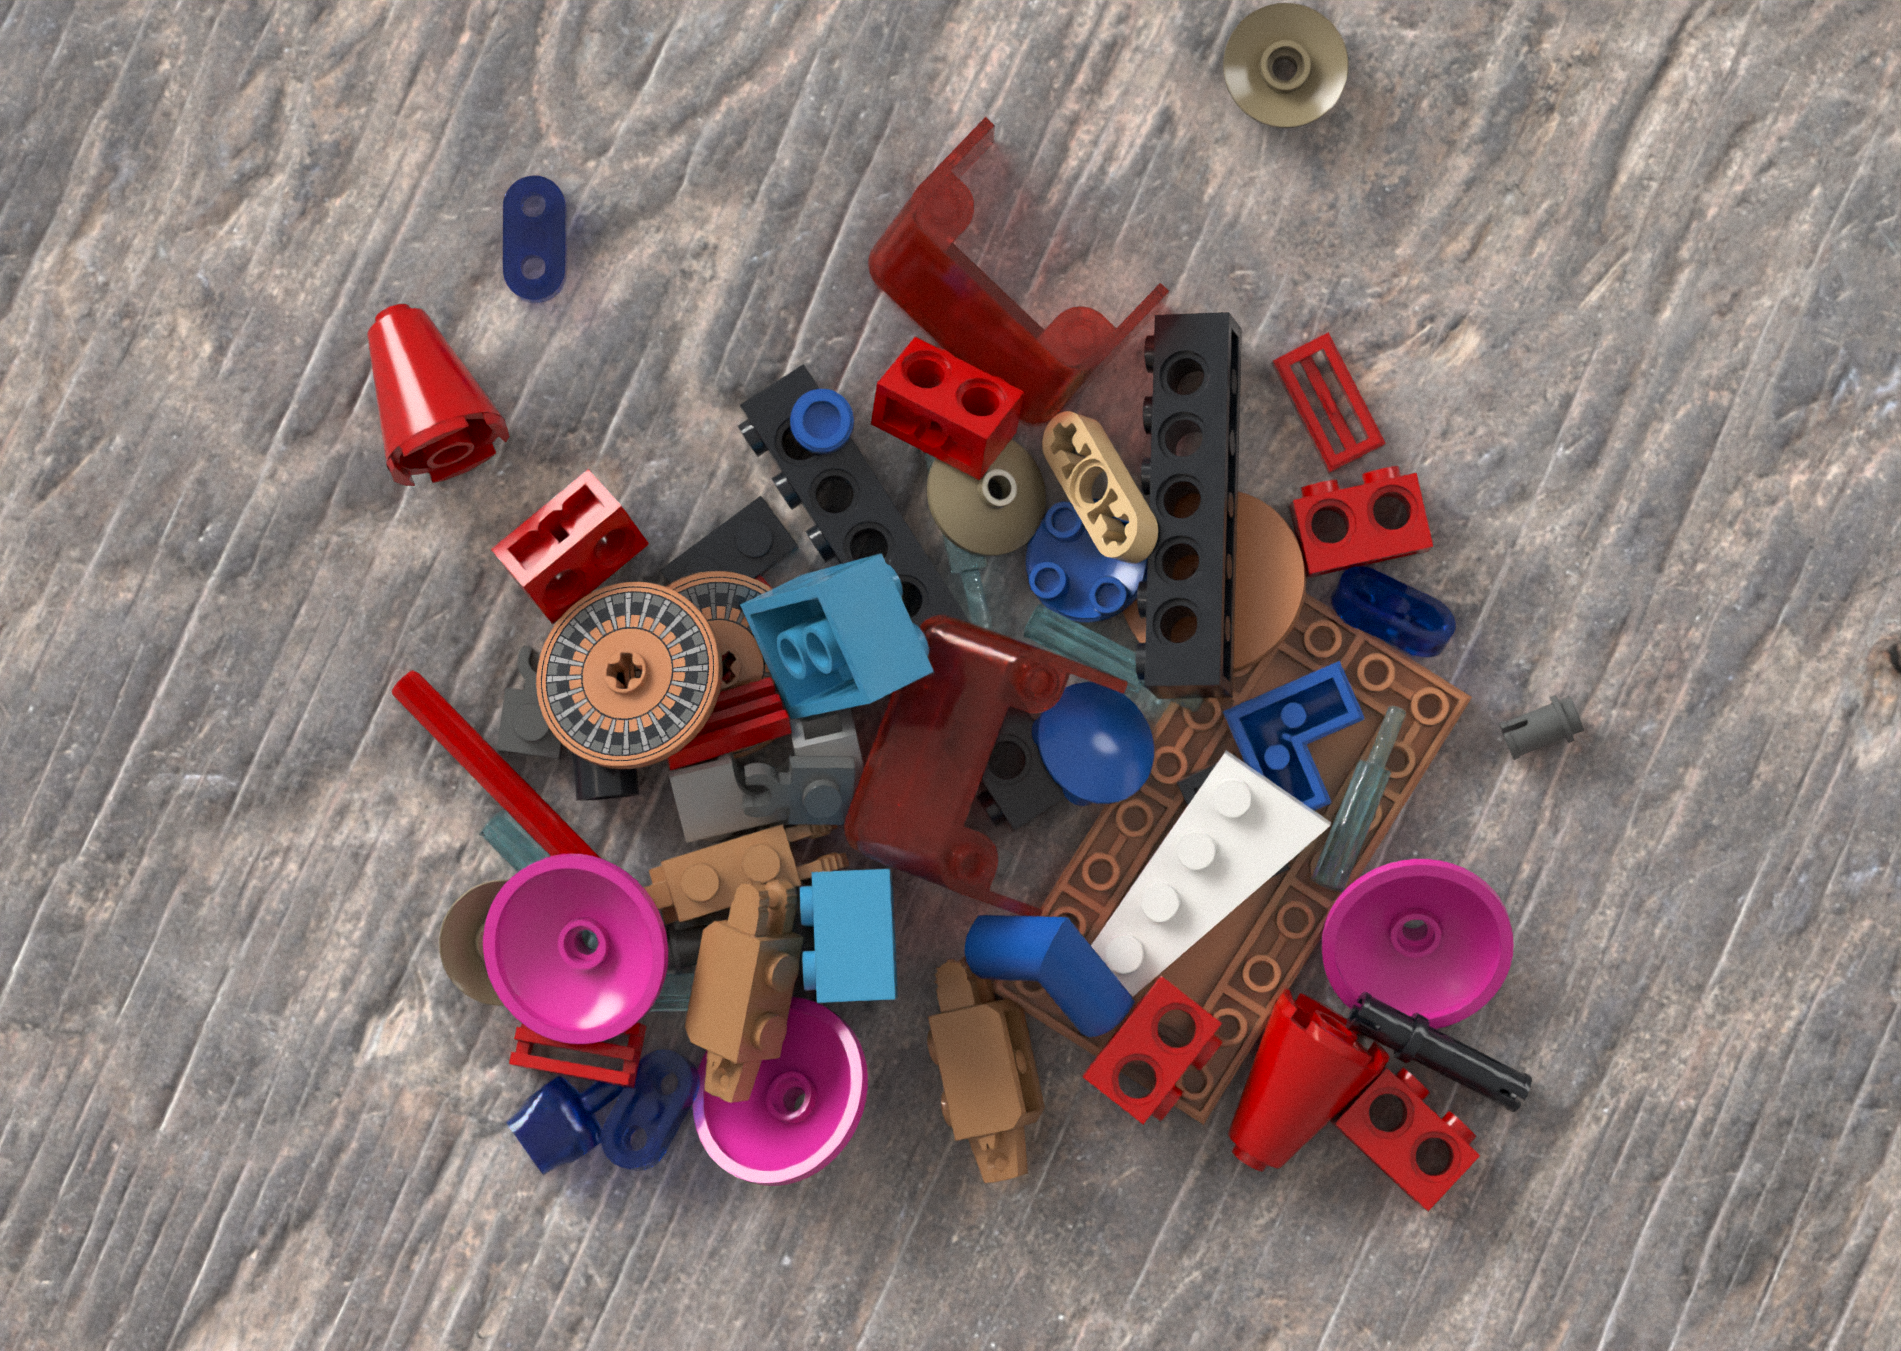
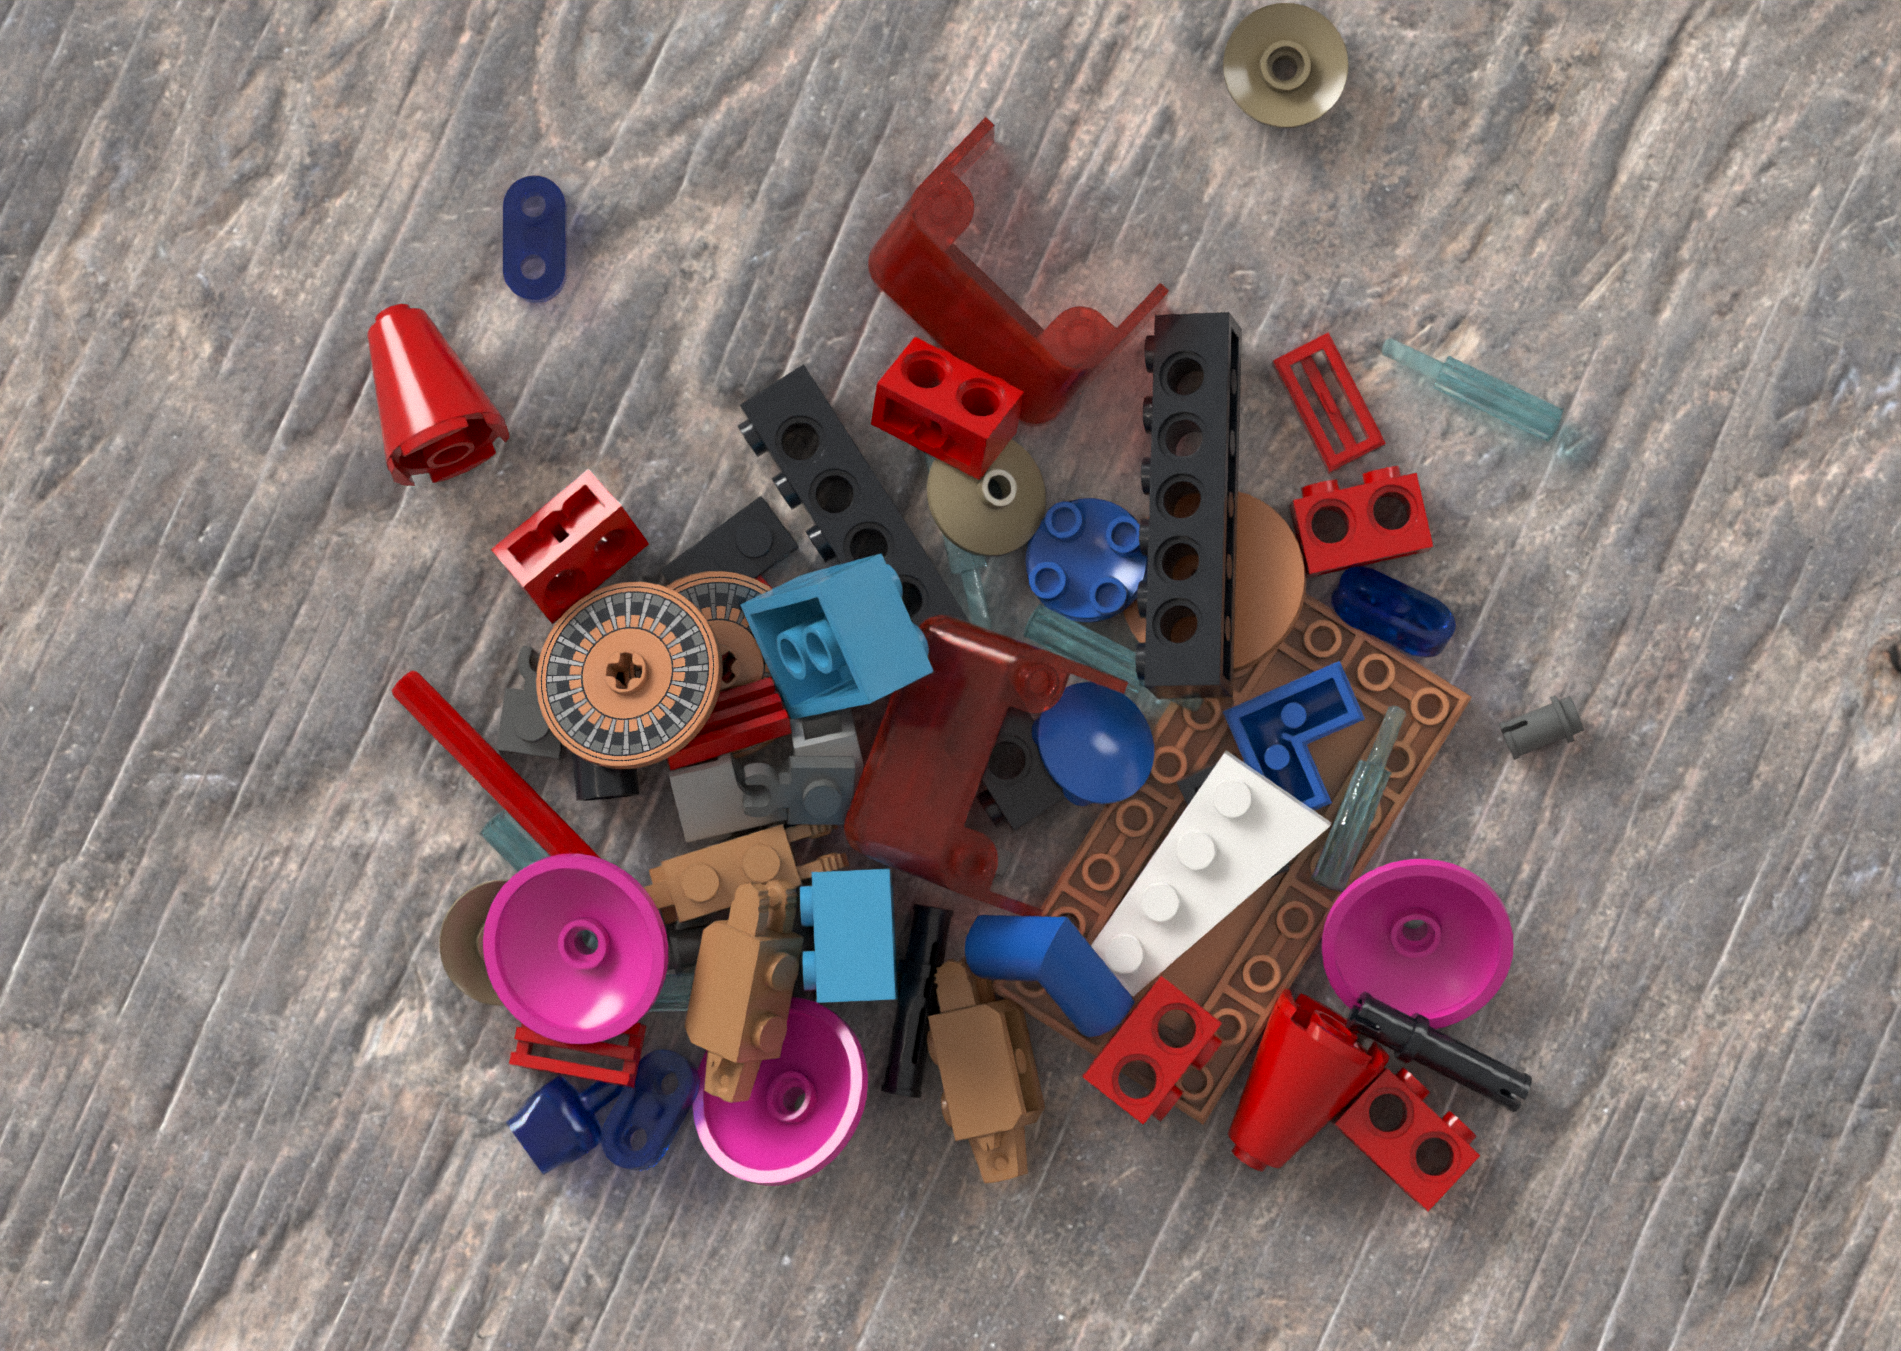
blue tile [790,389,854,454] -> none
tan beam [1042,411,1158,564] -> none
none -> black pin [880,904,954,1098]
none -> clear light blue axle [1381,338,1564,443]

